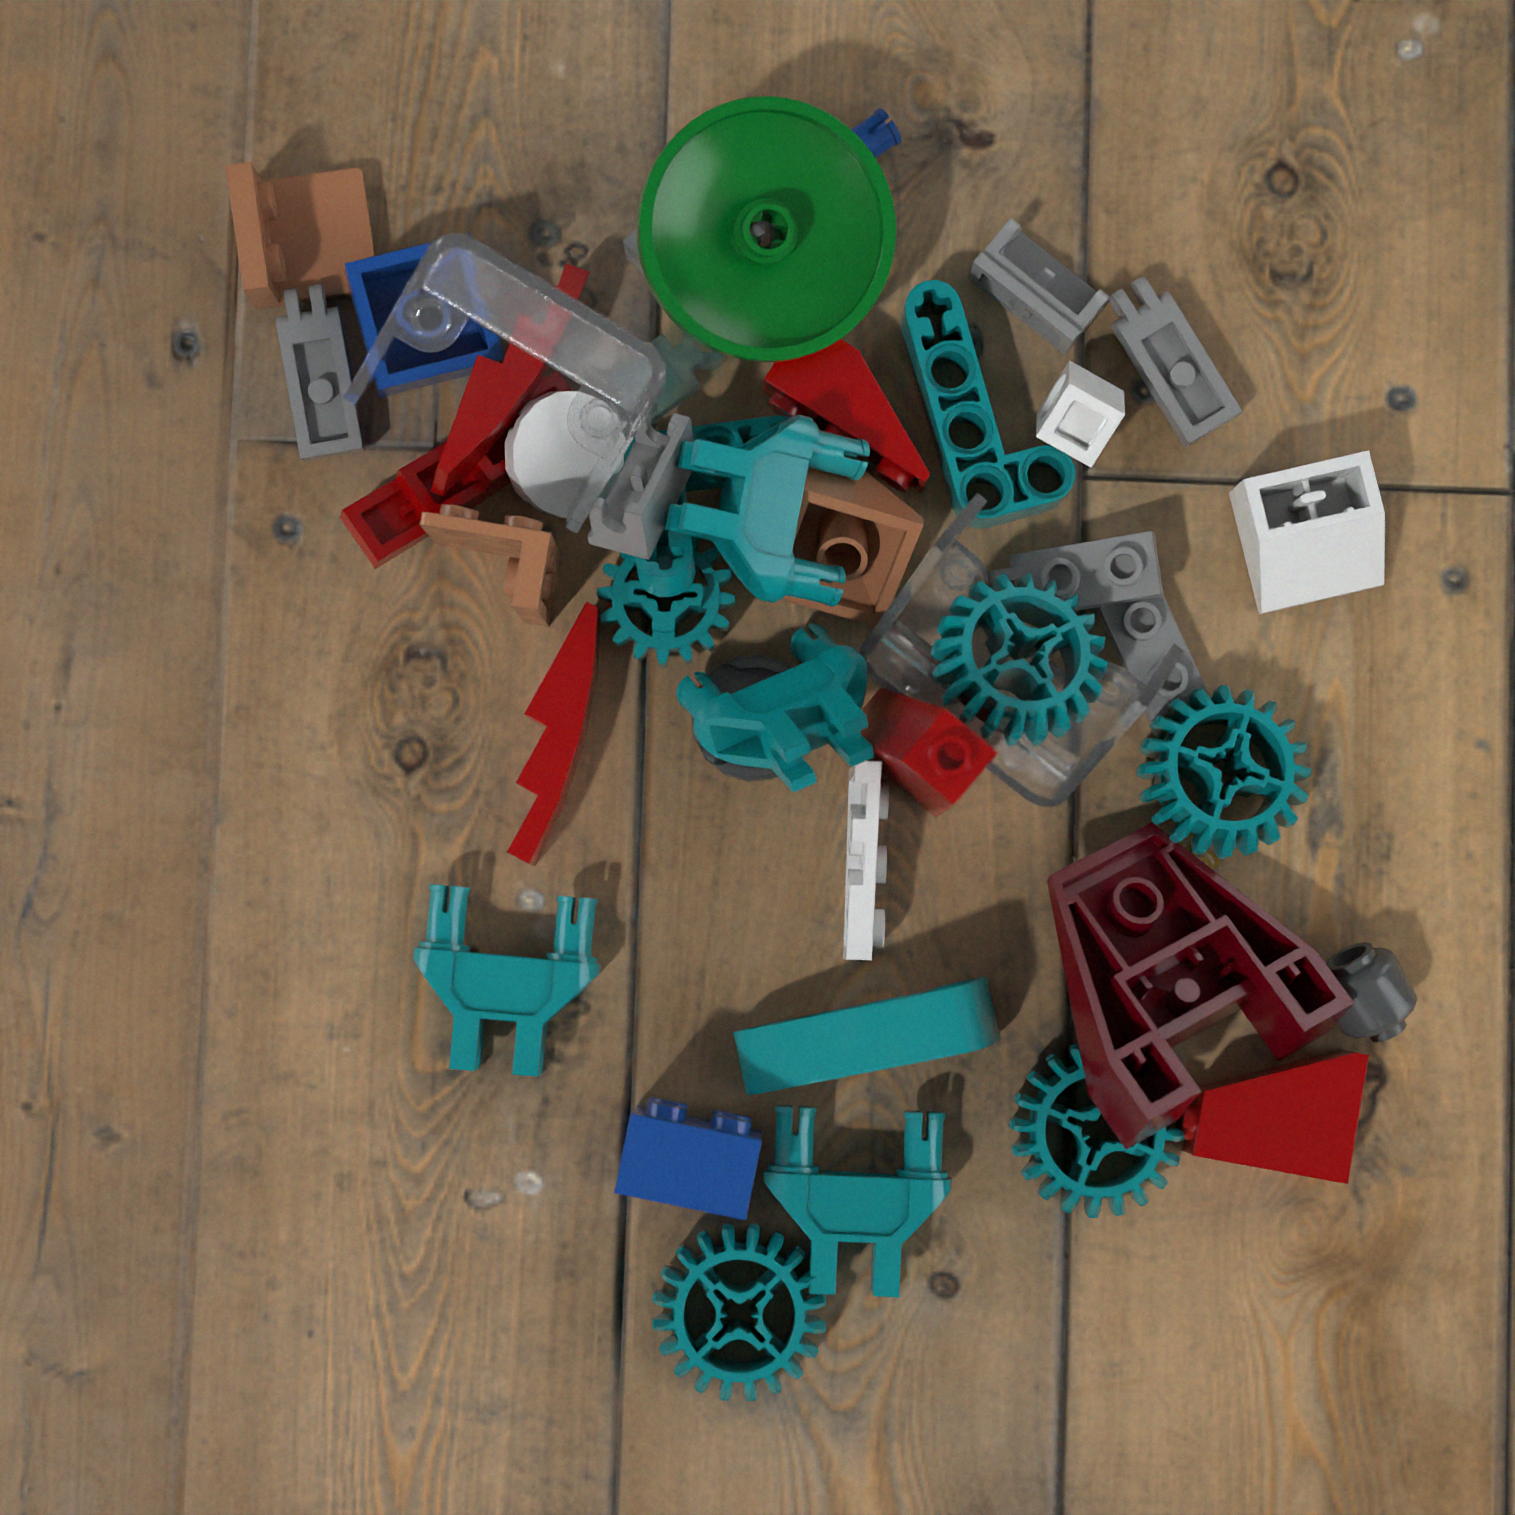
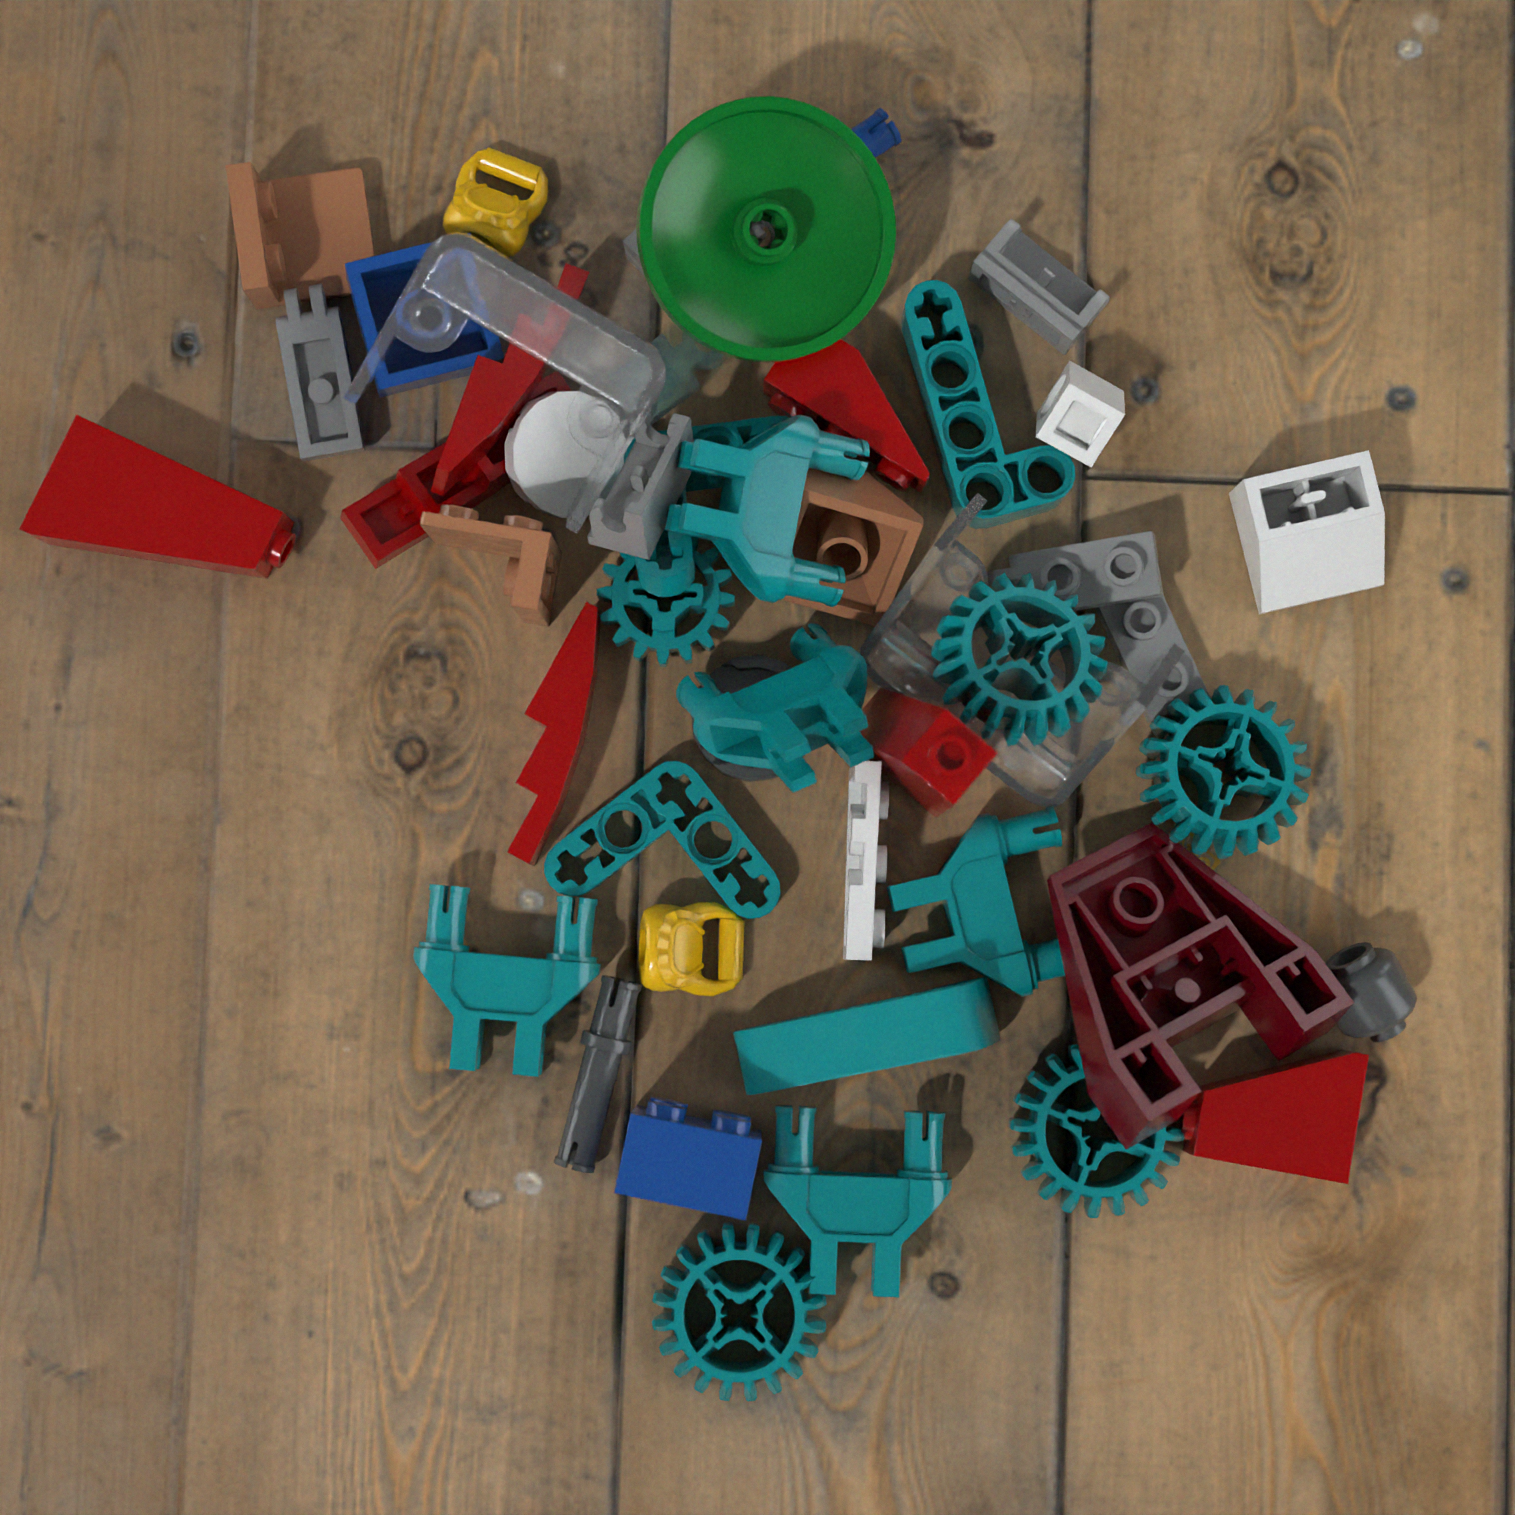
light grey hinge [1109,276,1243,448] -> none
none -> red slope [19,414,296,579]
none -> yellow piece [443,147,548,259]
none -> teal beam [544,761,781,919]
none -> dark grey pin [554,975,642,1173]
none -> yellow piece [638,902,745,997]
none -> teal connector [886,806,1065,997]

